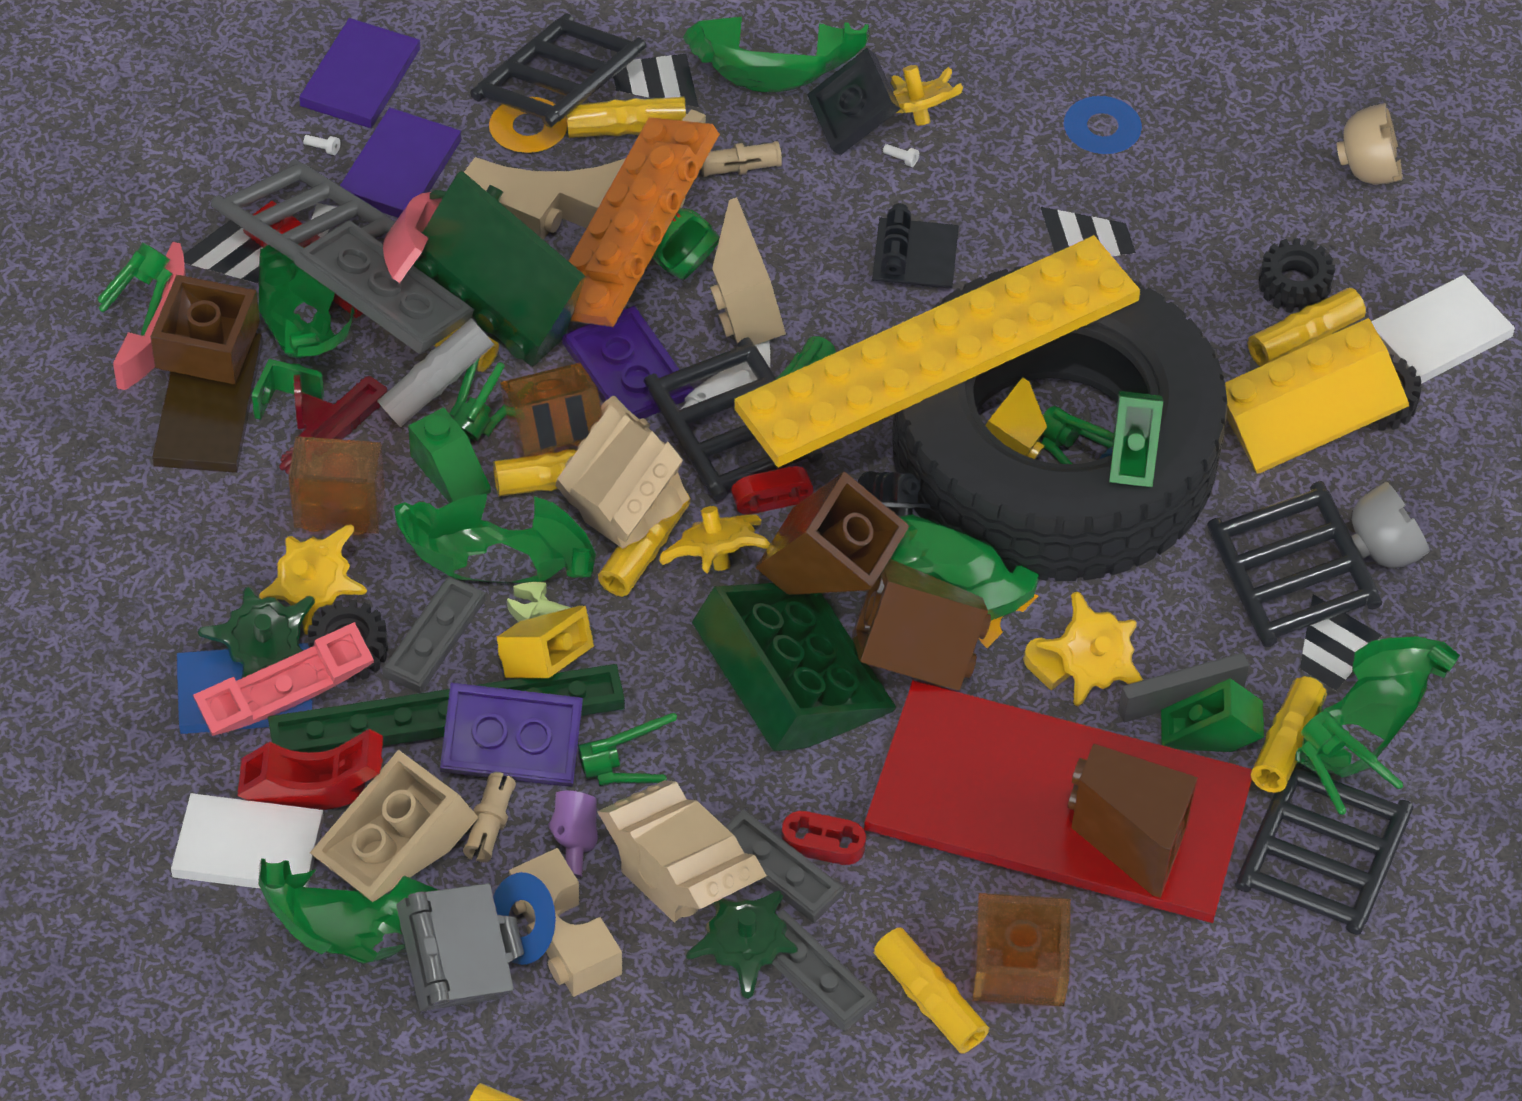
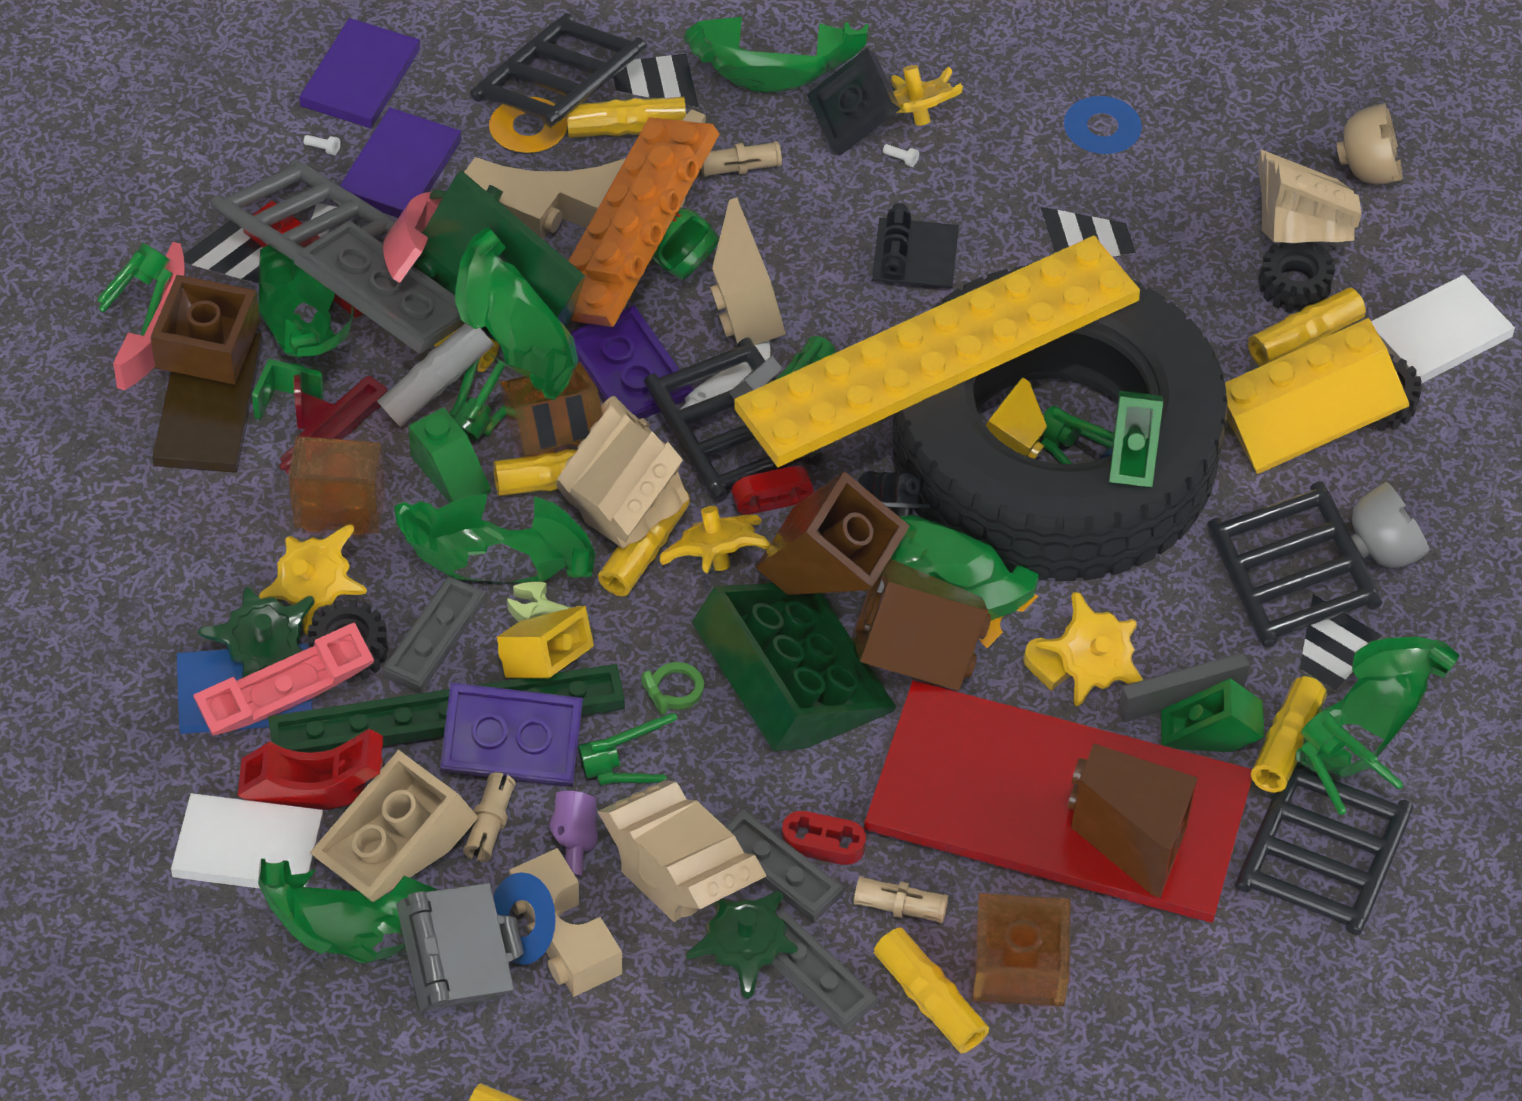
none -> green animal [455,226,578,401]
none -> bright green piece [641,662,704,715]
none -> dark grey tile [728,356,783,399]
none -> tan pin [854,876,949,924]
none -> tan slope [1258,149,1362,243]

